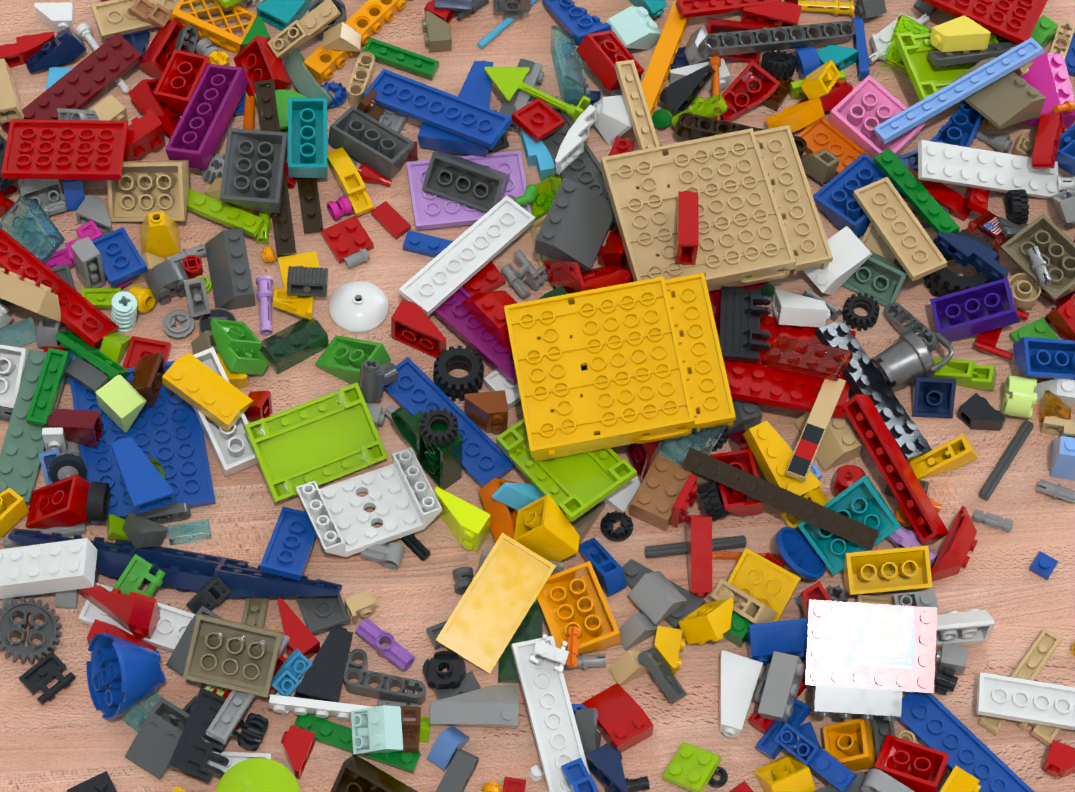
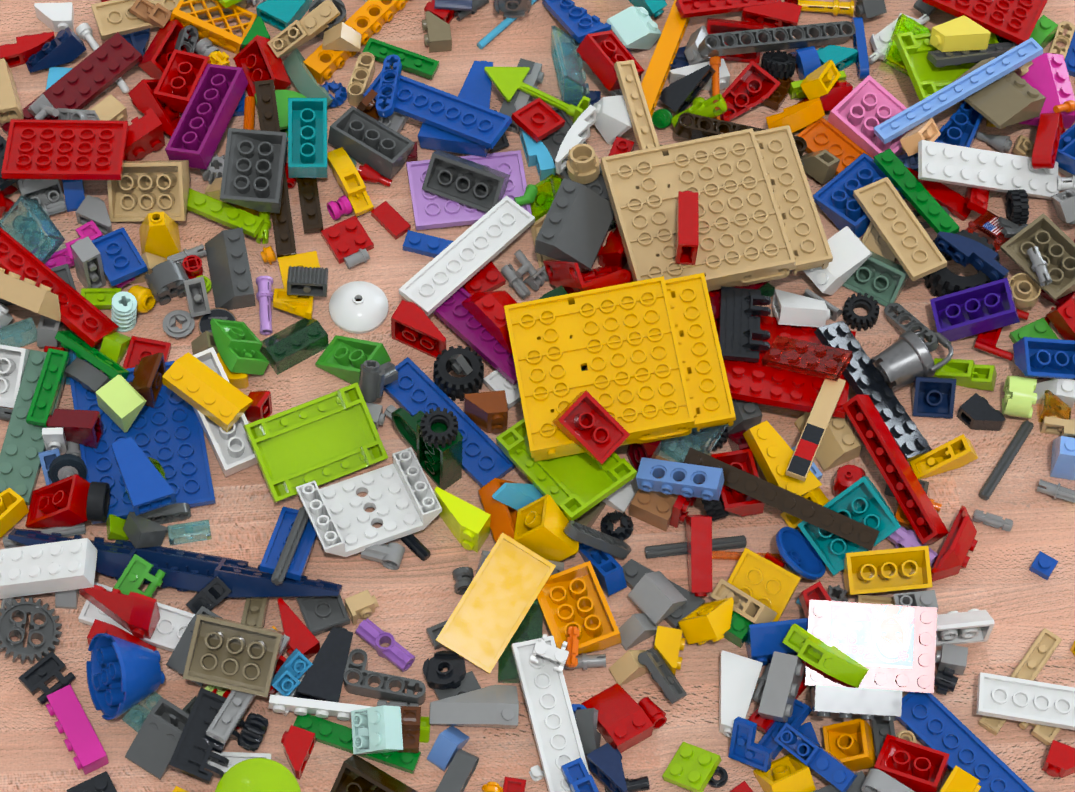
none -> light grey arm [28,94,59,120]
none -> dark pink brick [45,685,109,775]
none -> dark grey axle [271,506,309,586]
none -> blue beam [375,54,402,118]
none -> dark grey plate [449,354,473,375]
none -> red slope [552,390,630,464]
none -> dark grey beam [564,521,632,559]
none -> tan piece [567,144,600,184]
none -> medium blue brick [636,457,724,501]
none -> red cone [638,697,667,729]
none -> blue plate [728,716,773,772]
none -> lime slope [782,623,869,688]
none -> light nougat slope [900,118,941,157]

